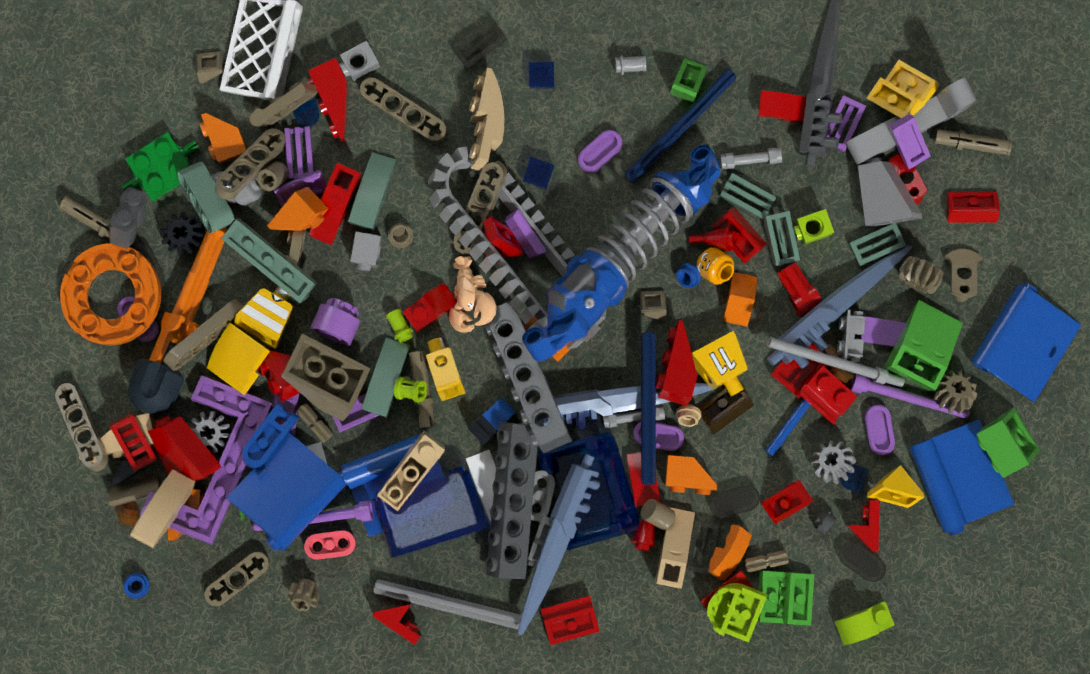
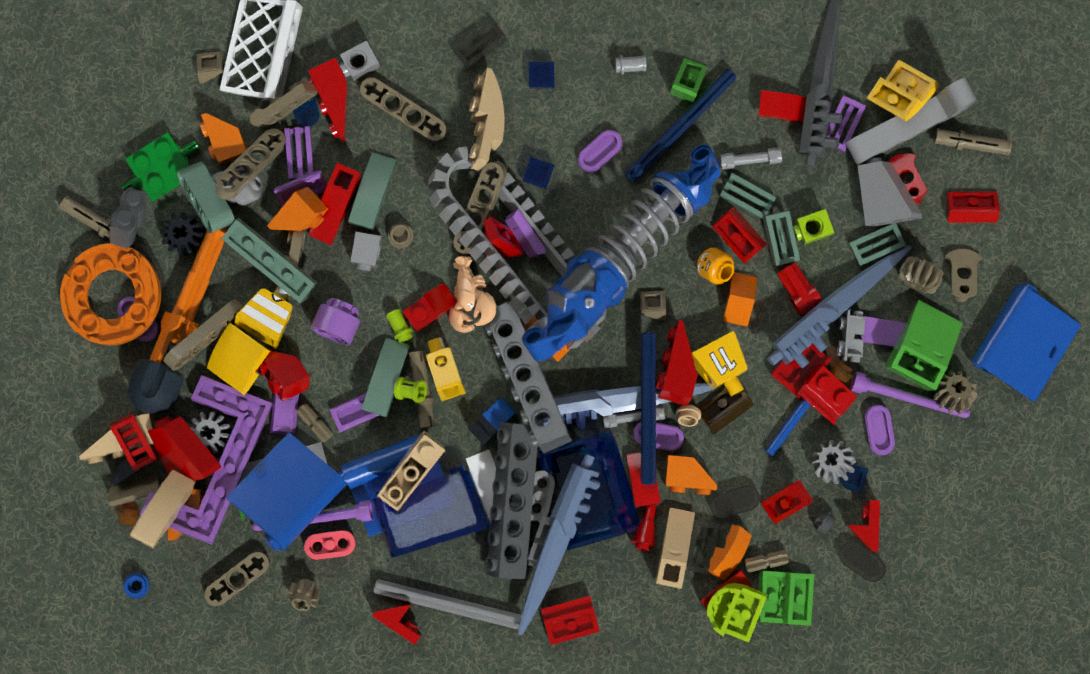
dark tan beam [55,383,108,472] -> none
blue plate [242,402,300,468] -> none
dark tan piece [257,162,289,191] -> none
dark tan slope [281,334,371,421] -> none
dark tan piece [641,499,675,530] -> none
blue plate [676,263,701,288] -> none
red cone [689,226,737,252] -> none
light grey bar [767,337,905,387] -> none
lime brick [834,601,895,645] -> none
yellow slope [867,465,924,508] -> none
medium lavender tile [888,113,931,169] -> none
blue door [909,419,1014,536] -> none
bright green slope [976,407,1040,478] -> none

